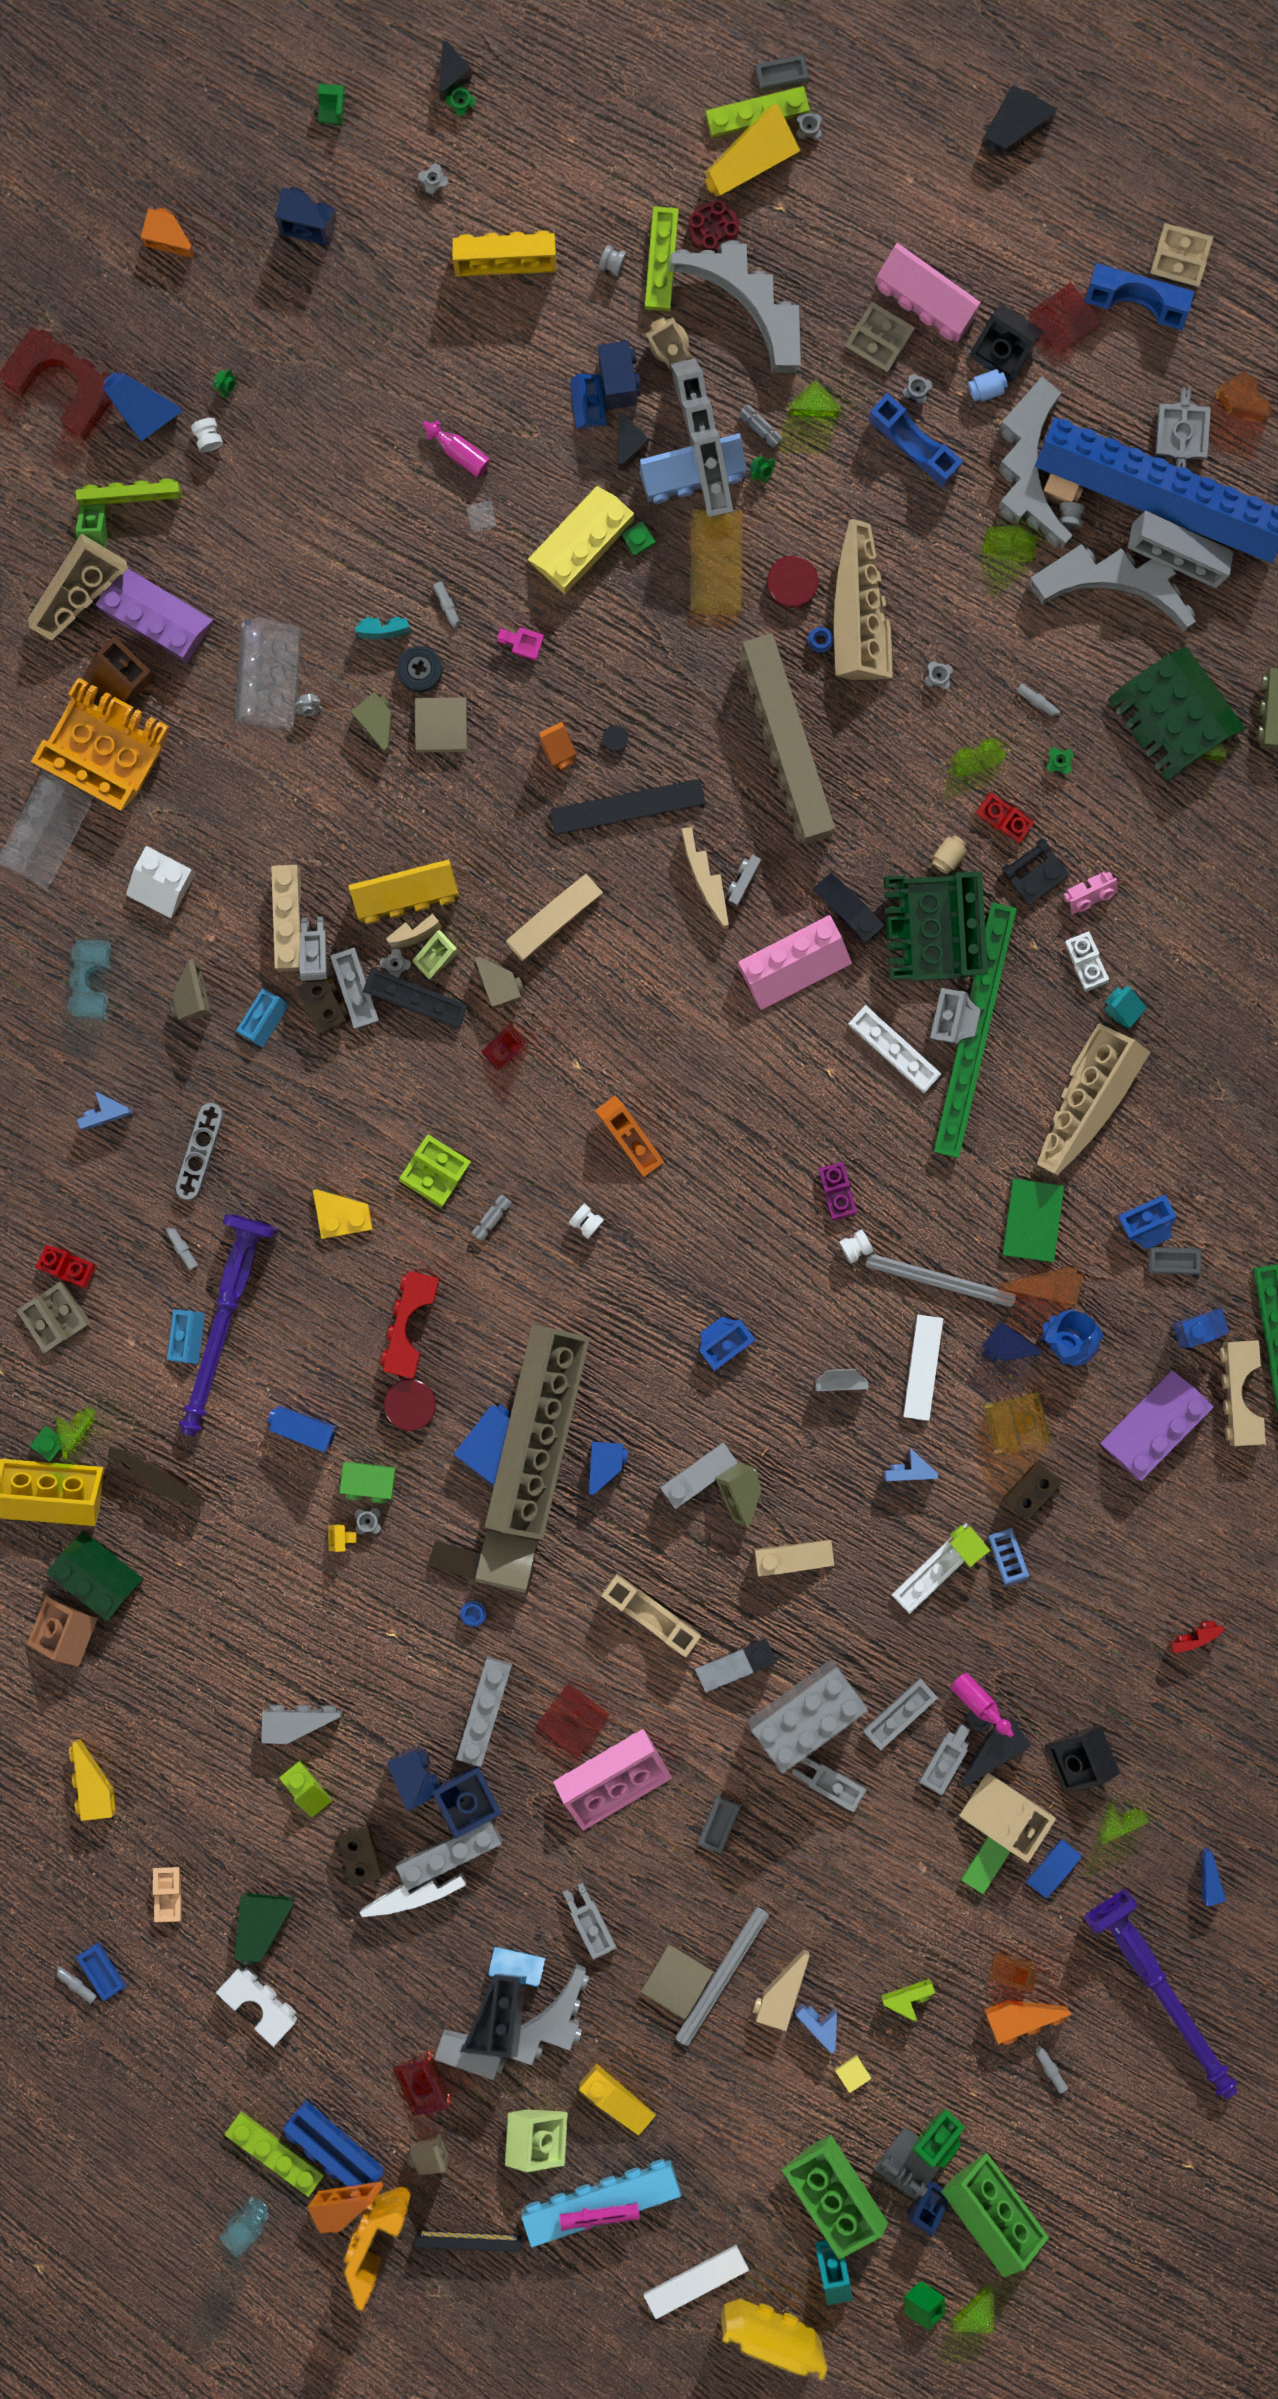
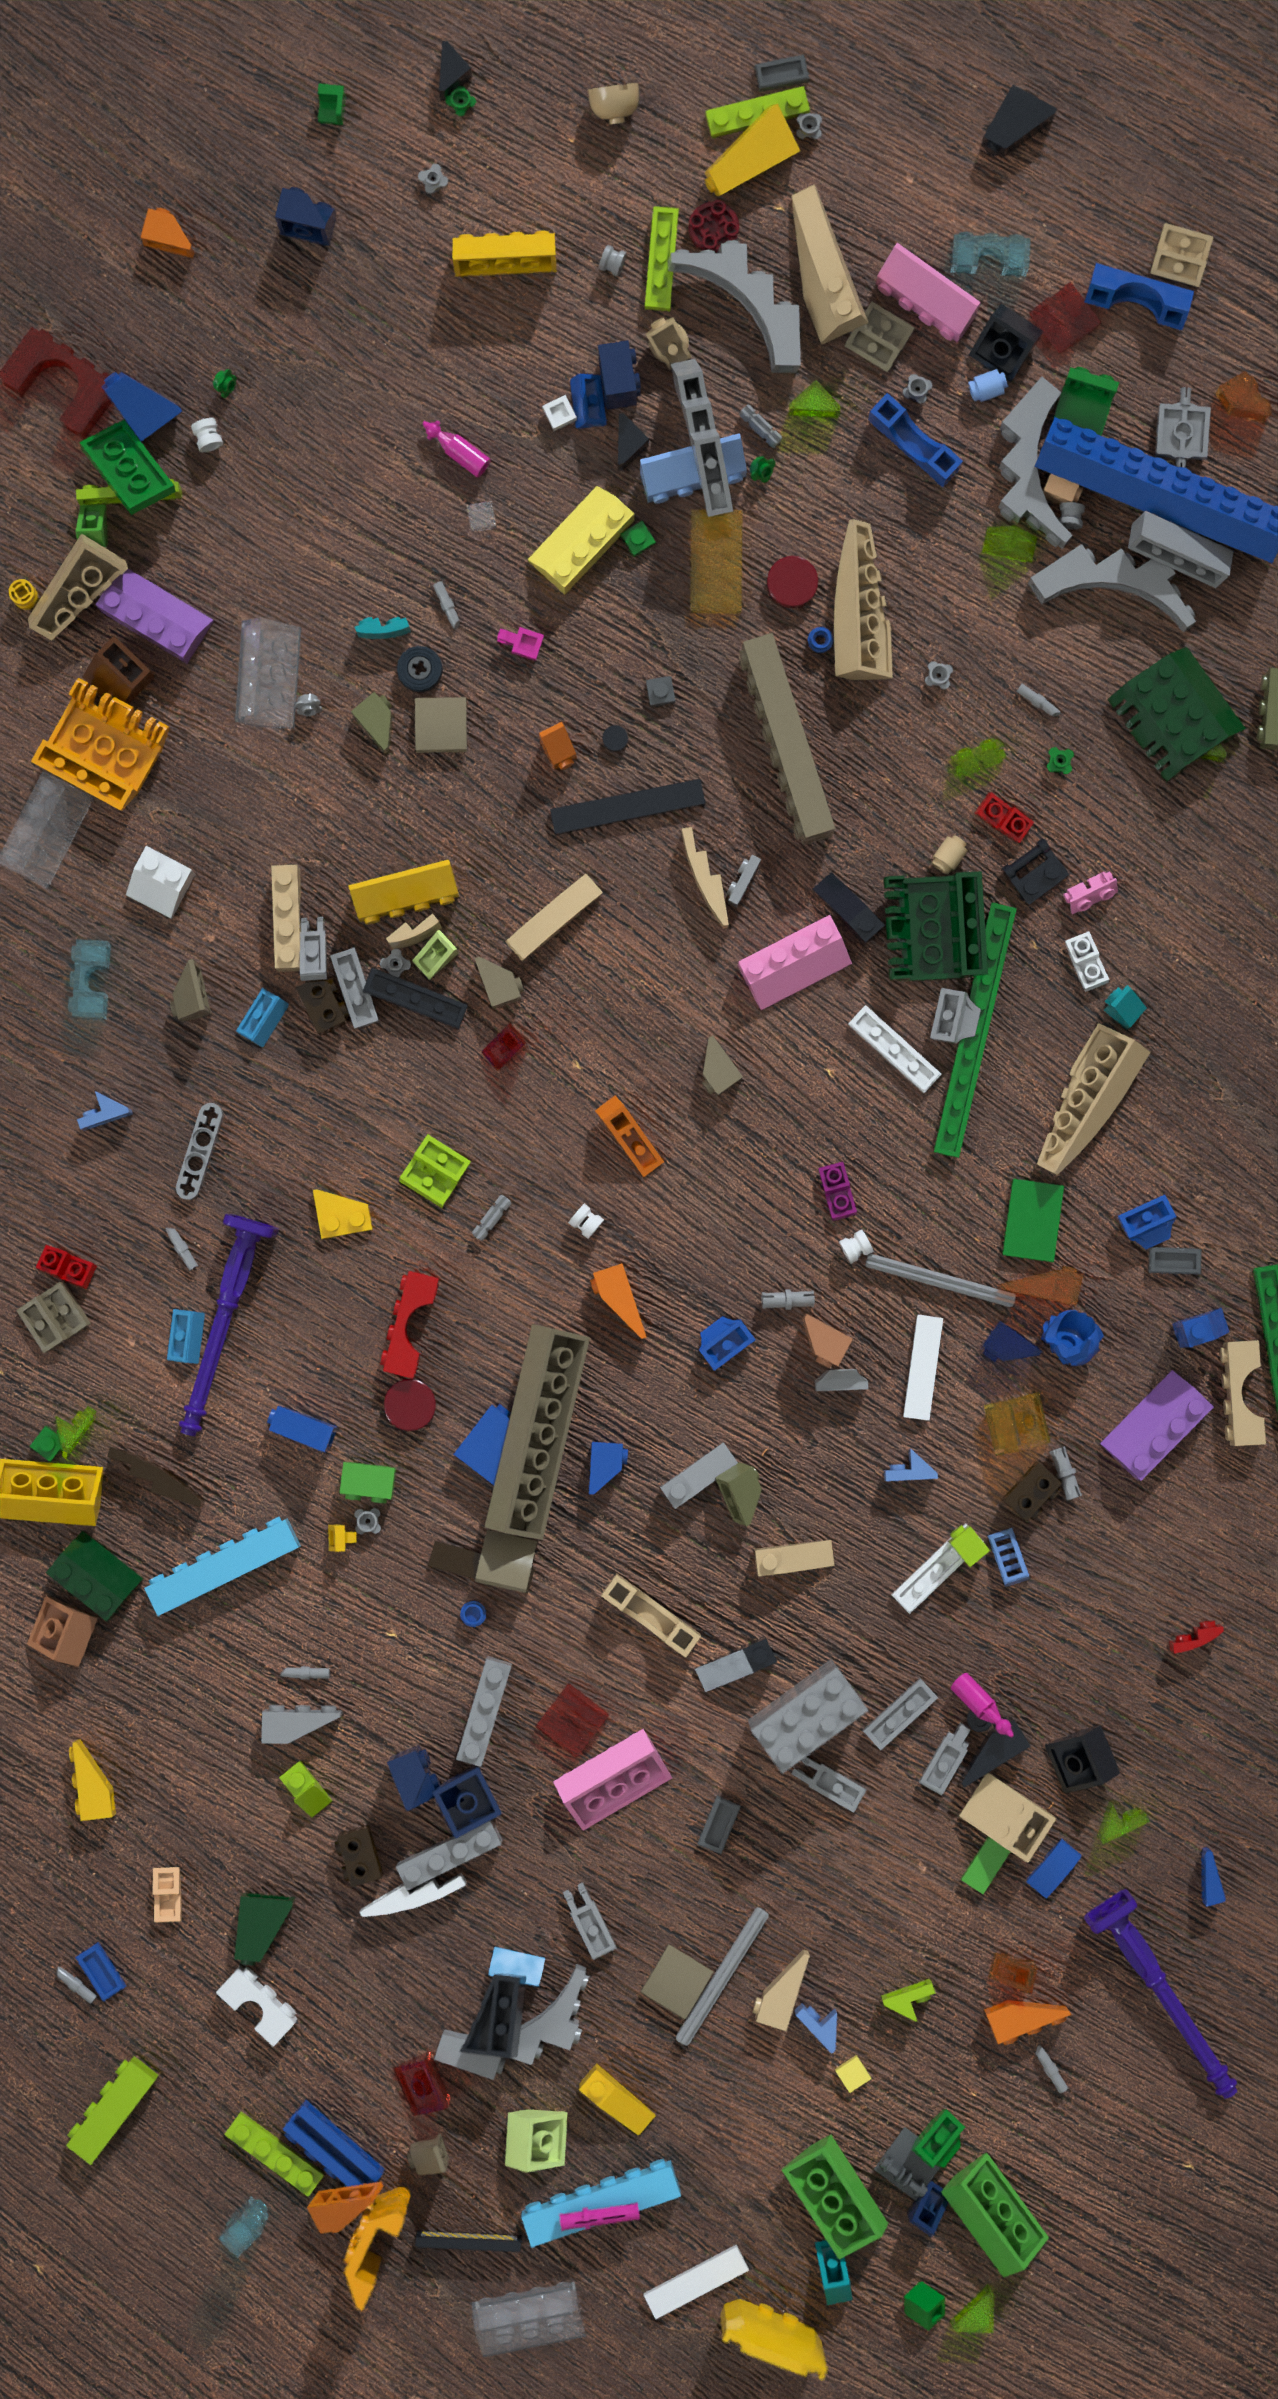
none -> yellow wheel [9,579,39,610]
none -> lime brick [66,2056,158,2165]
none -> green plate [79,420,176,515]
none -> medium azure brick [144,1516,301,1616]
none -> light grey piece [280,1666,330,1680]
none -> clear slope [471,2282,586,2357]
none -> white plate [543,395,577,431]
none -> tan cylinder [588,83,639,124]
none -> orange slope [590,1264,646,1339]
none -> dark grey plate [646,676,676,707]
none -> dark tan slope [701,1035,743,1097]
none -> light grey pin [761,1289,815,1310]
none -> tan wedge [791,185,868,345]
none -> nougat slope [802,1314,853,1368]
none -> clear light blue arch [950,232,1030,277]
none -> light grey pin [1049,1446,1082,1501]
none -> green bracket [1053,367,1119,436]

